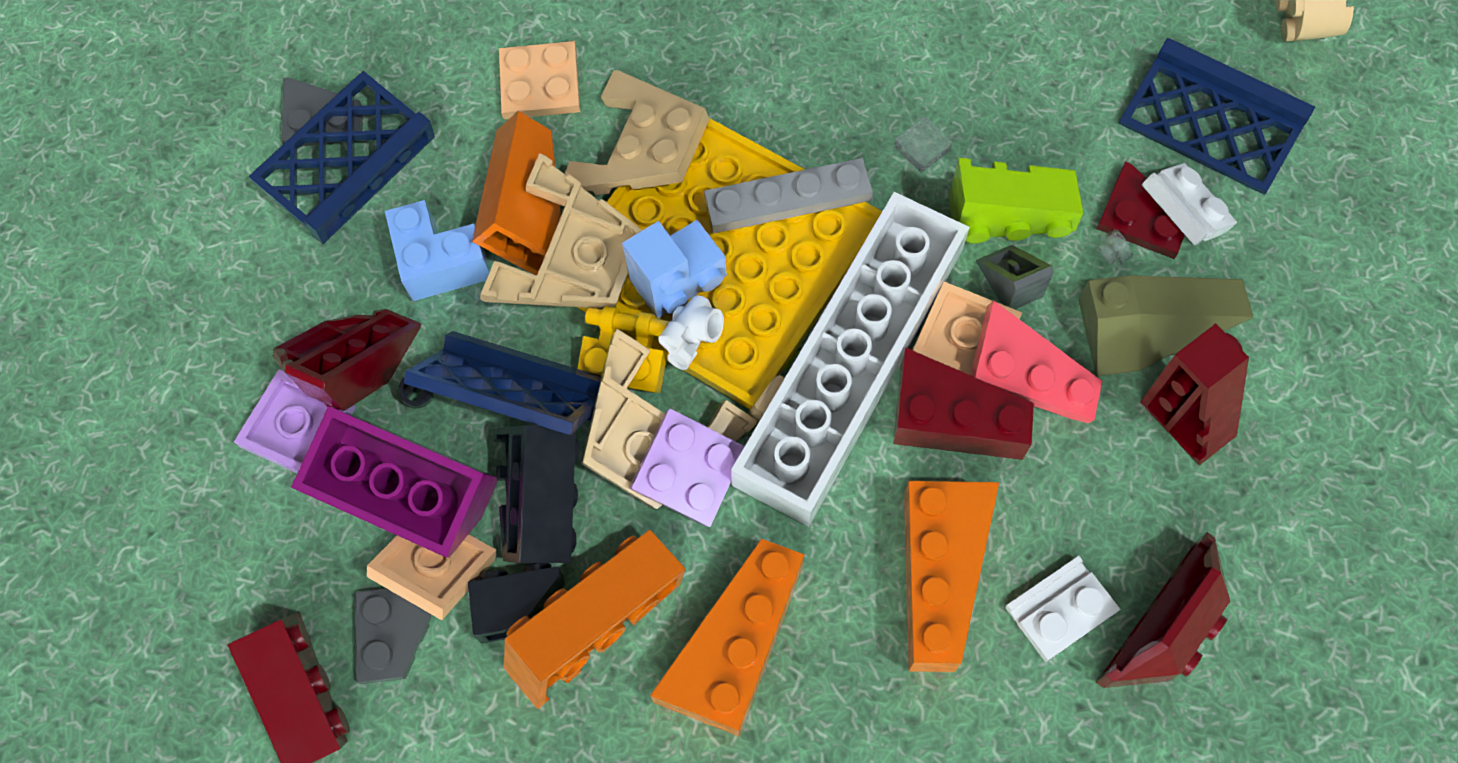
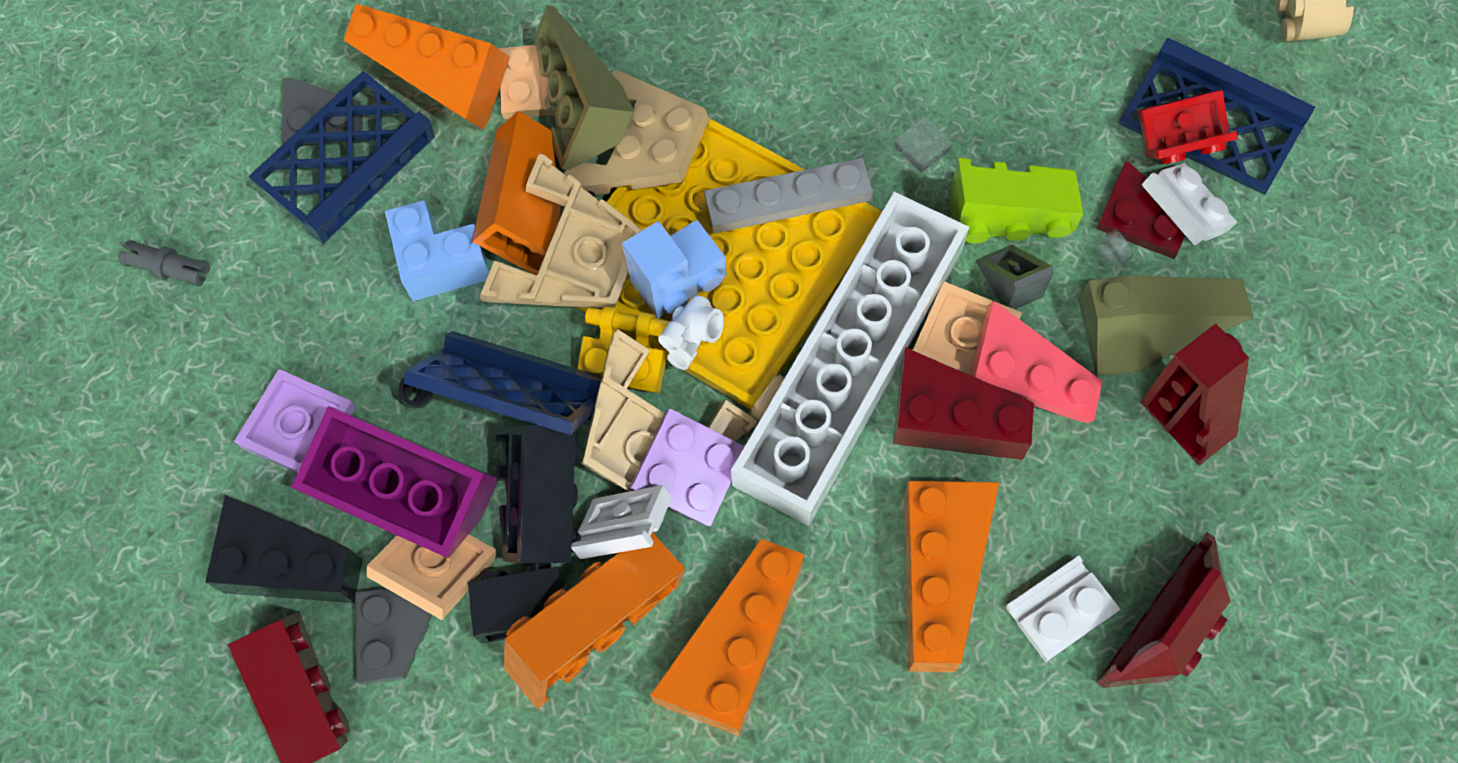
dark red wedge [272,309,422,411] -> none
none -> dark grey pin [120,240,210,286]
none -> black wedge [205,495,362,603]
none -> orange wedge [344,4,510,130]
none -> olive wedge [534,5,634,170]
none -> white plate [571,485,672,559]
none -> red bracket [1138,90,1238,164]

